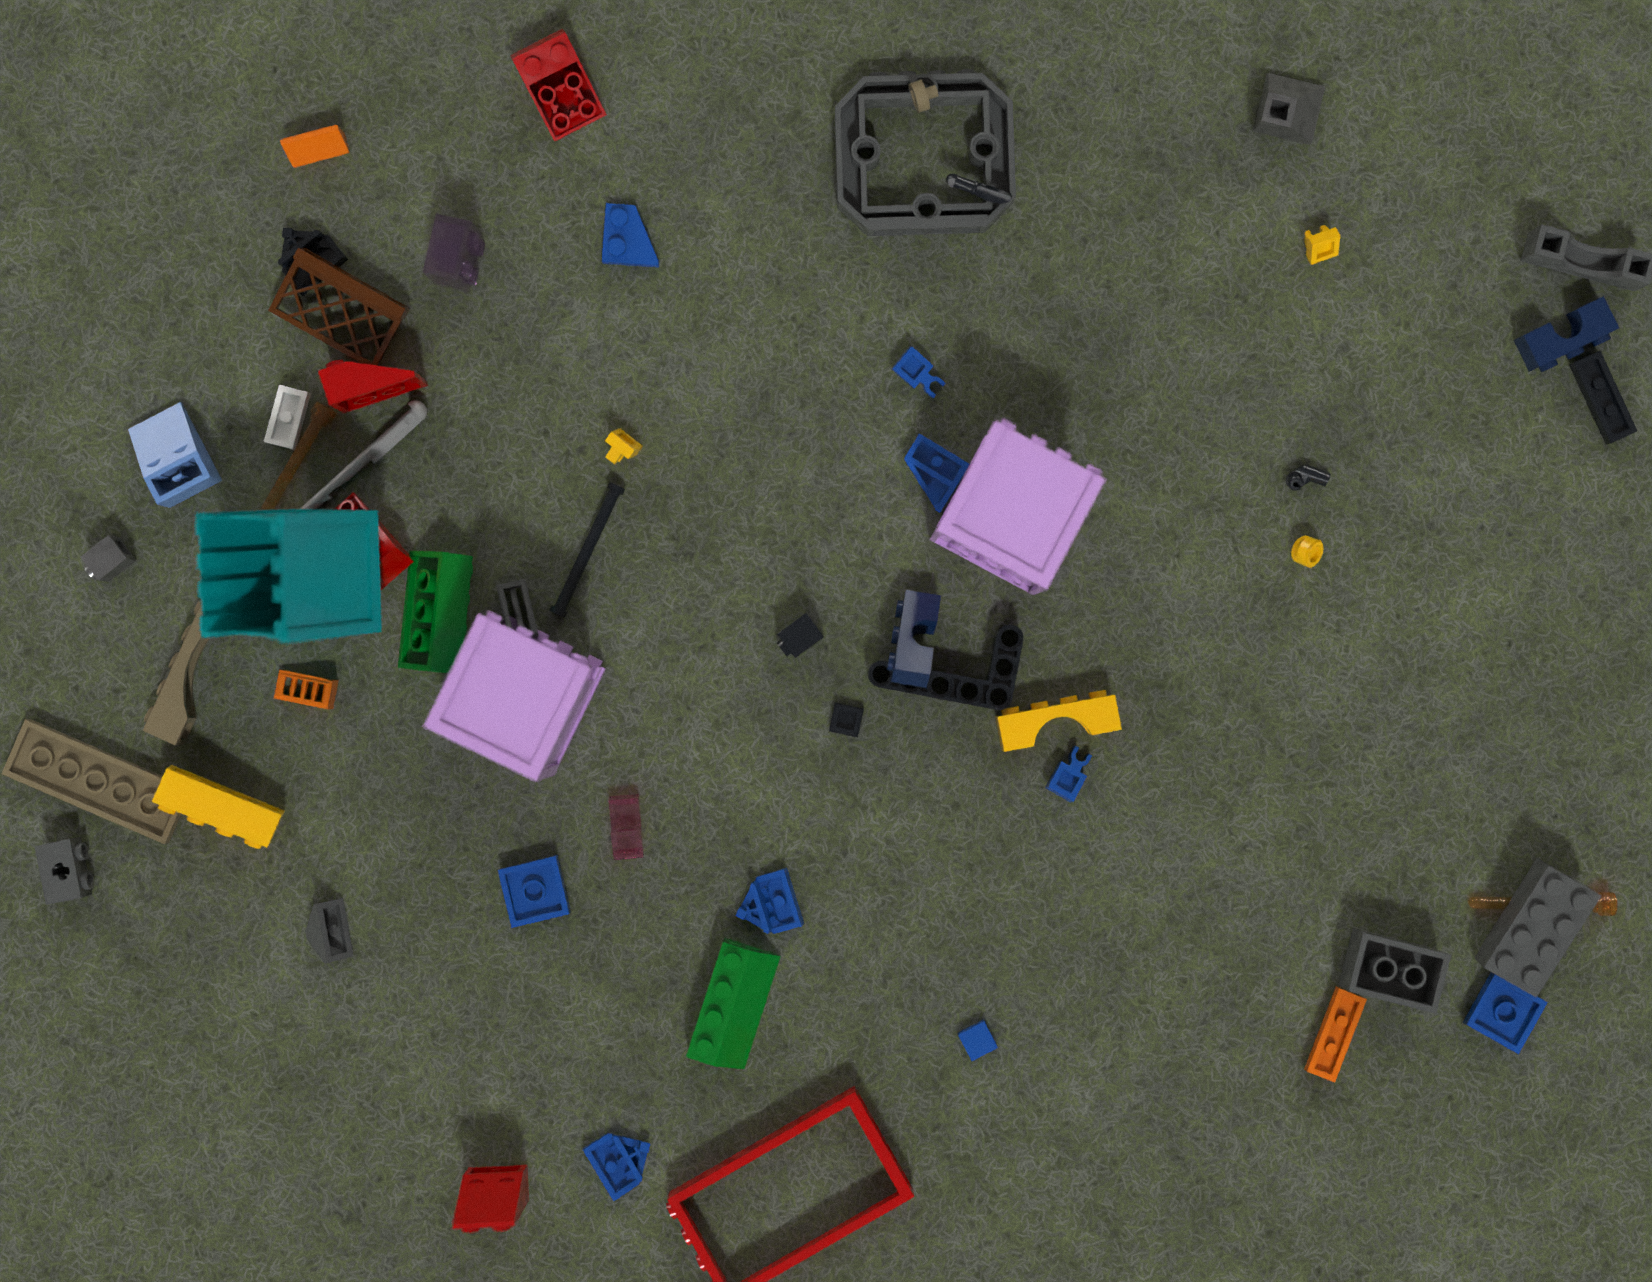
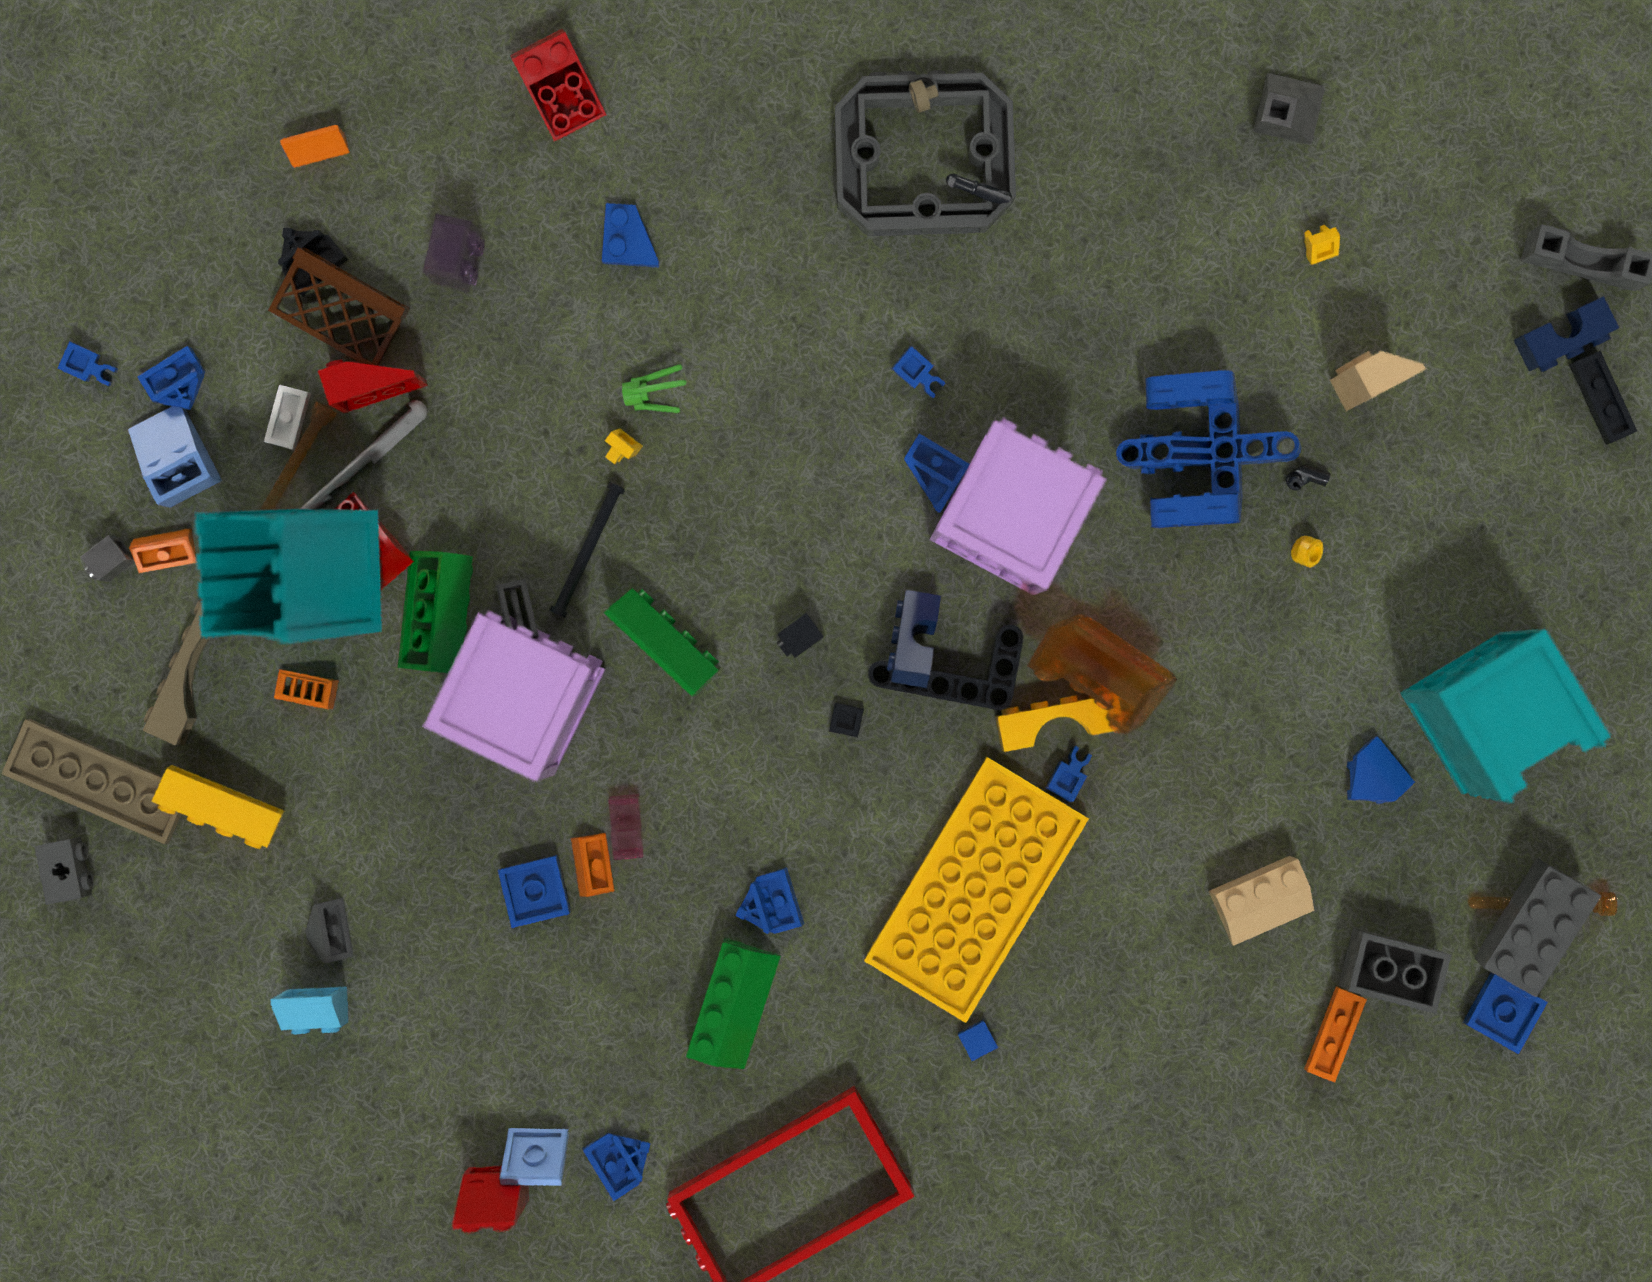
none -> blue plate [57,342,118,386]
none -> orange slope [129,528,197,573]
none -> blue slope [137,346,205,410]
none -> medium azure slope [271,987,348,1034]
none -> light blue tile [500,1128,568,1186]
none -> orange slope [571,833,614,897]
none -> green slope [604,588,720,696]
none -> bright green plant [622,364,686,413]
none -> yellow plate [864,757,1089,1023]
none -> clear orange windscreen [1027,614,1177,735]
none -> blue piece [1116,370,1301,528]
none -> tan slope [1209,856,1314,946]
none -> tan slope [1330,351,1426,411]
none -> blue slope [1347,736,1415,804]
none -> teal container [1400,629,1611,803]

